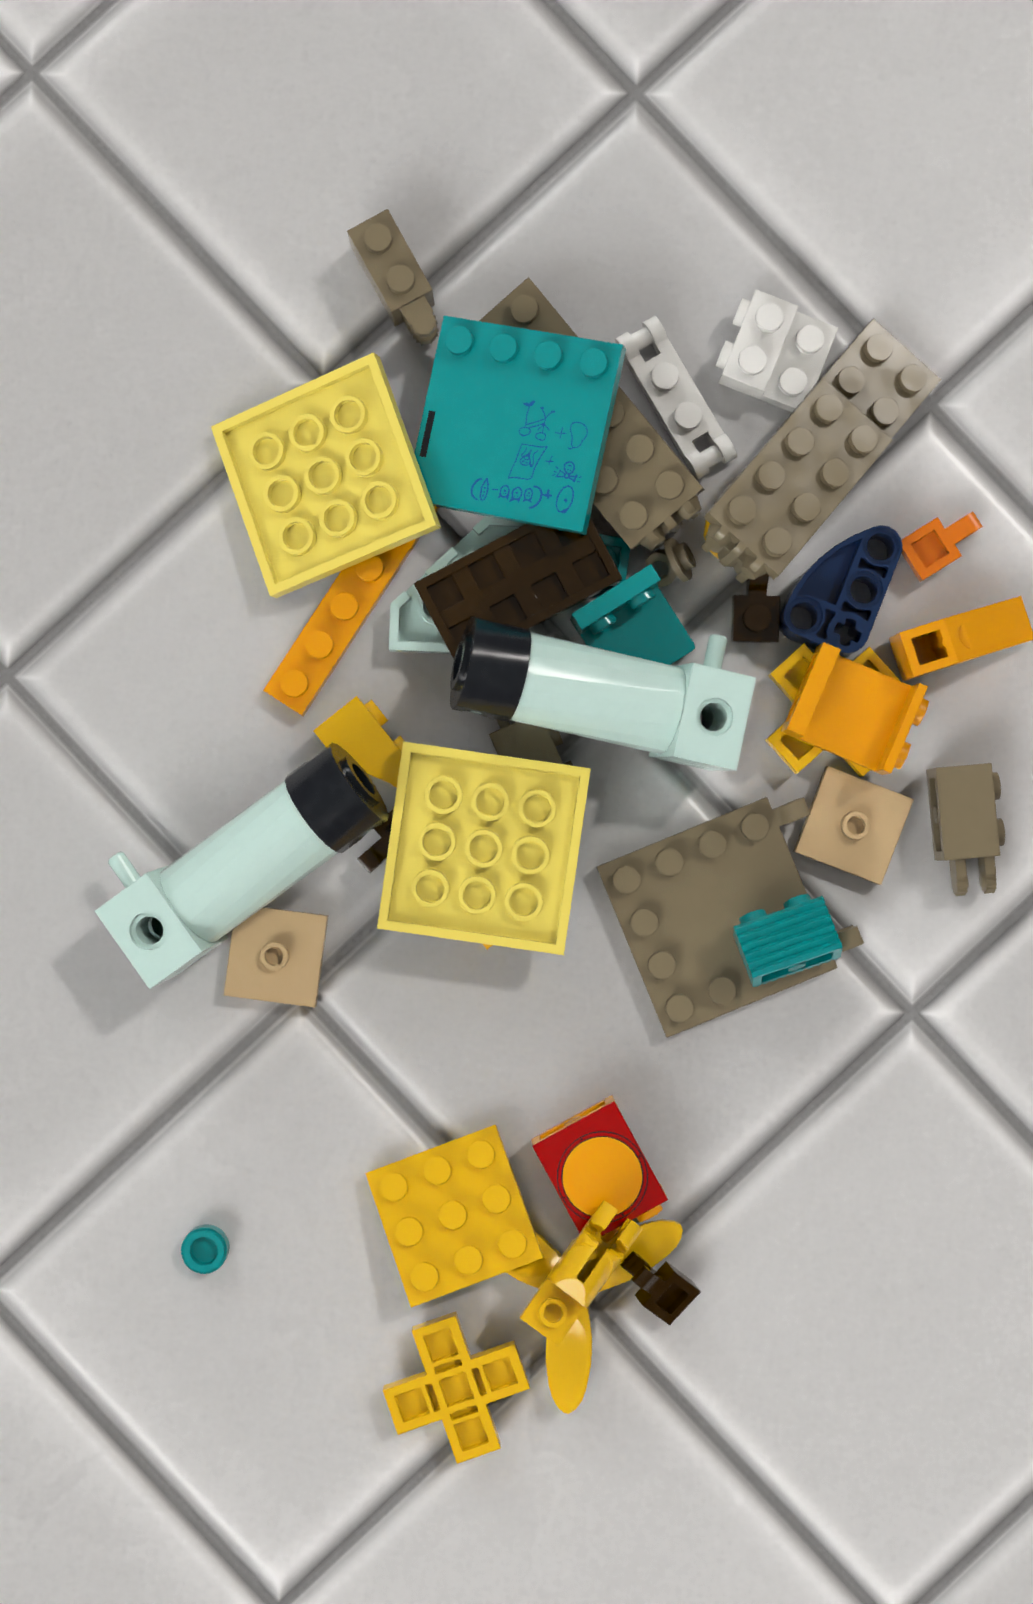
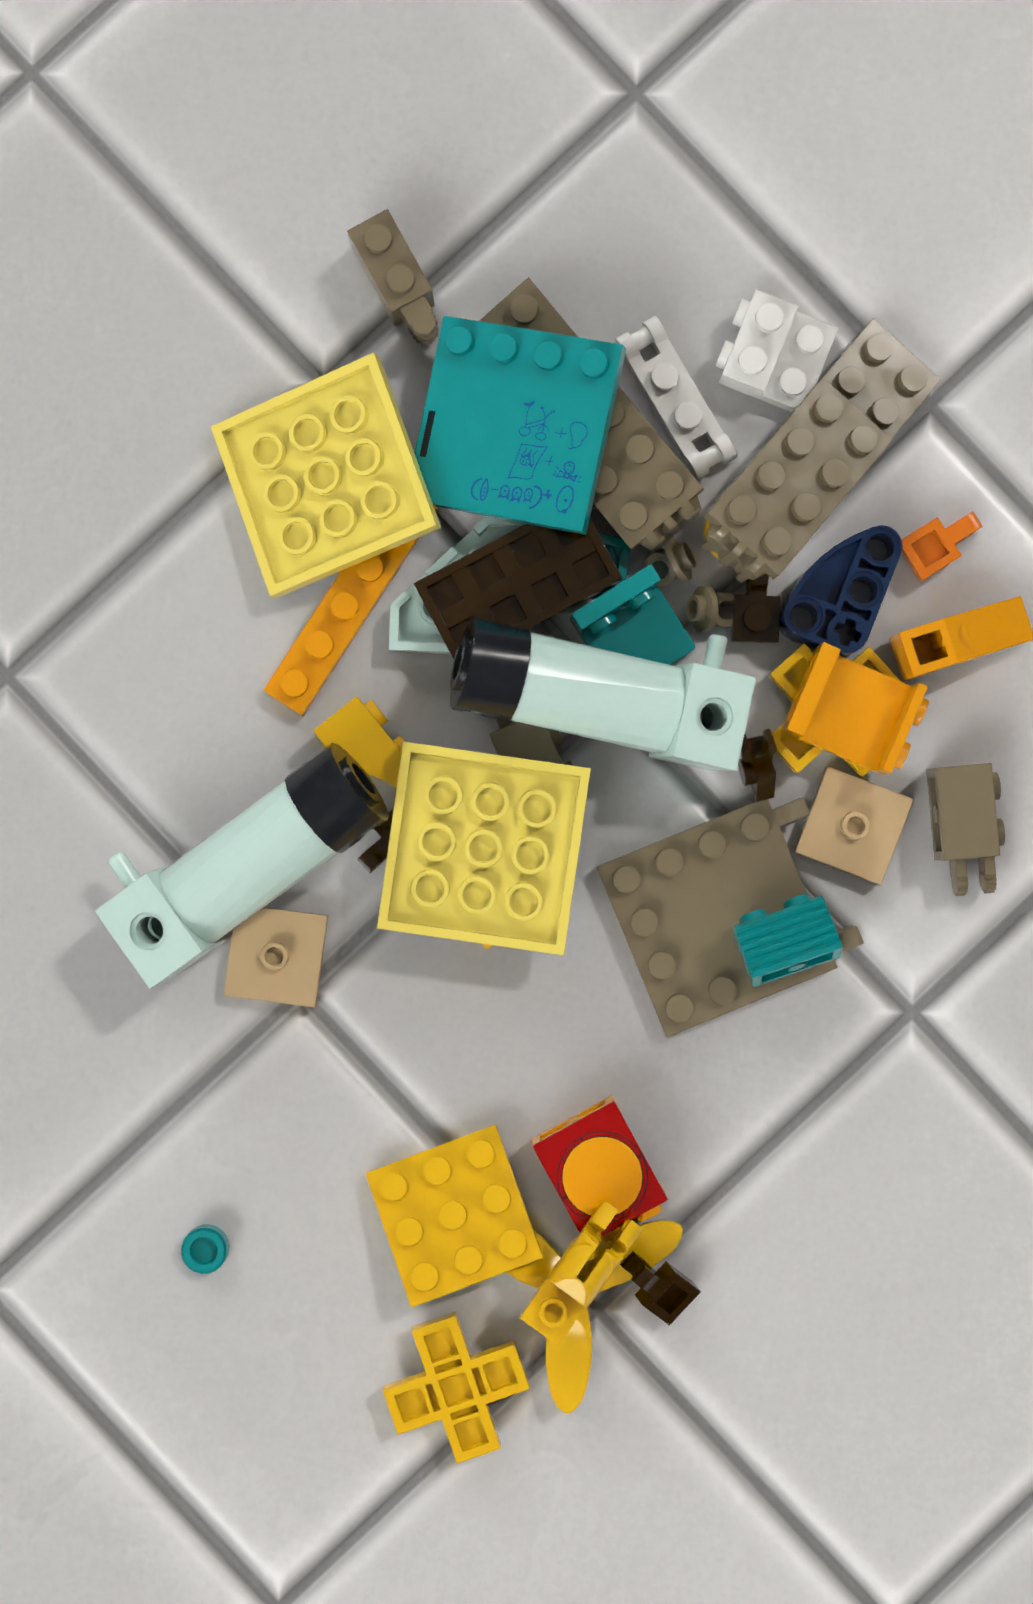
none -> dark tan plate [686,586,734,632]
none -> dark brown plate [738,729,777,802]

